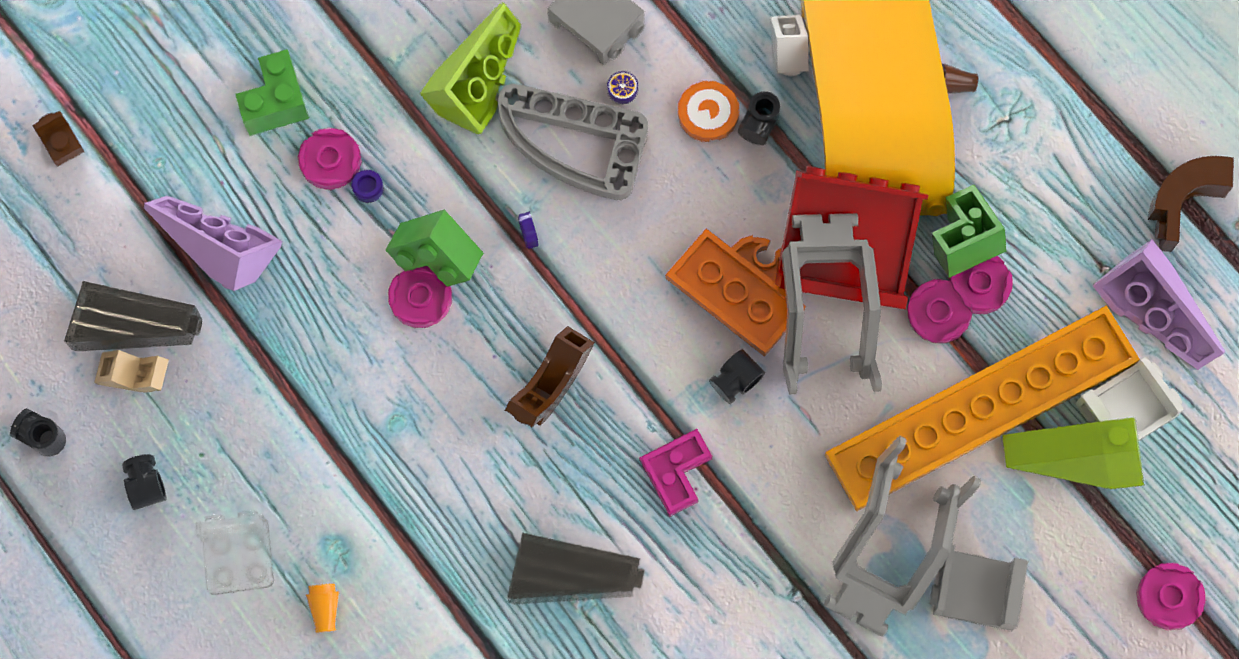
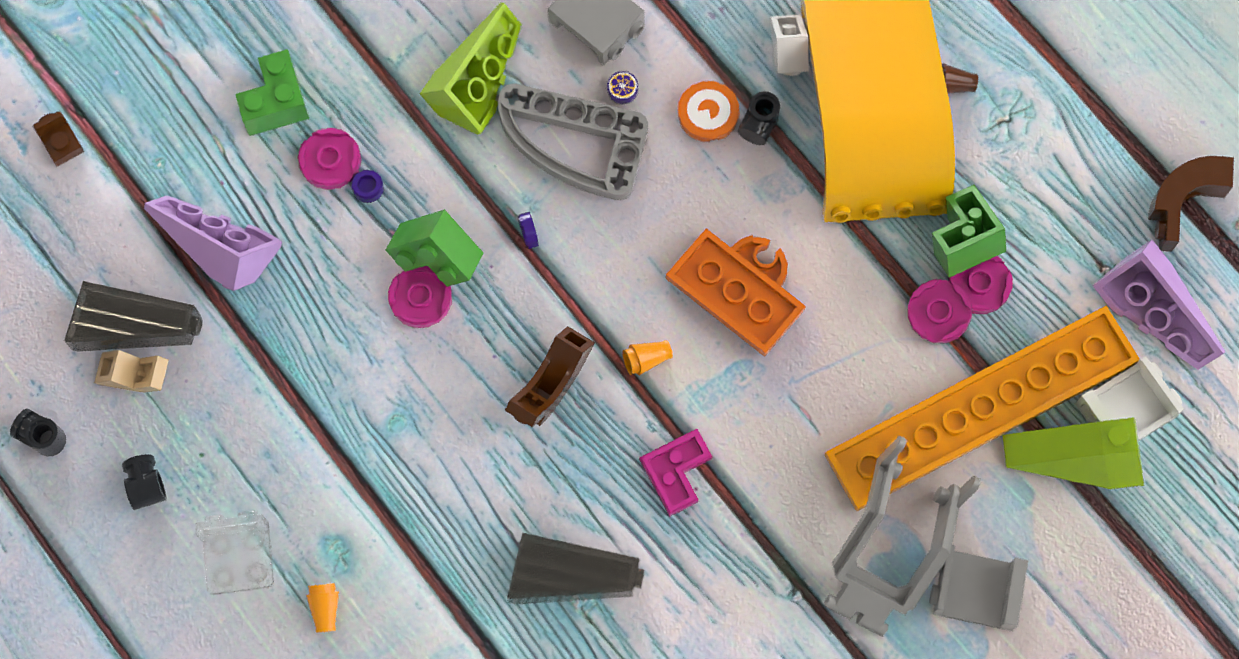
black piece [709,349,765,404] -> none
red panel [775,166,929,310] -> none
light grey piece [782,213,882,394] -> none
dark pink tile [1136,563,1206,630] -> none
none -> light orange cone [622,340,673,375]

